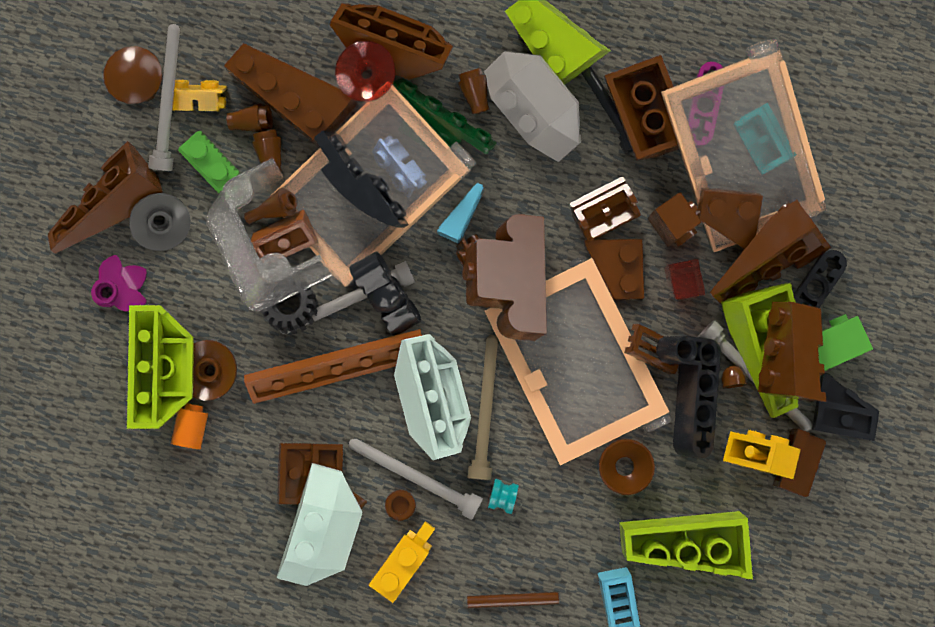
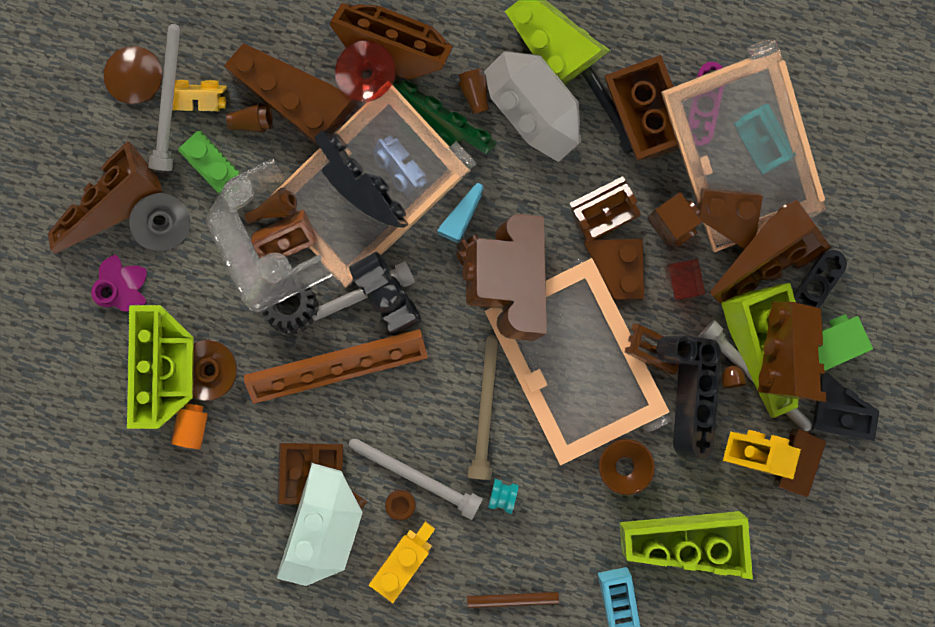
reddish brown cone [251,130,282,175] -> none
light aqua wedge [394,334,471,460] -> none

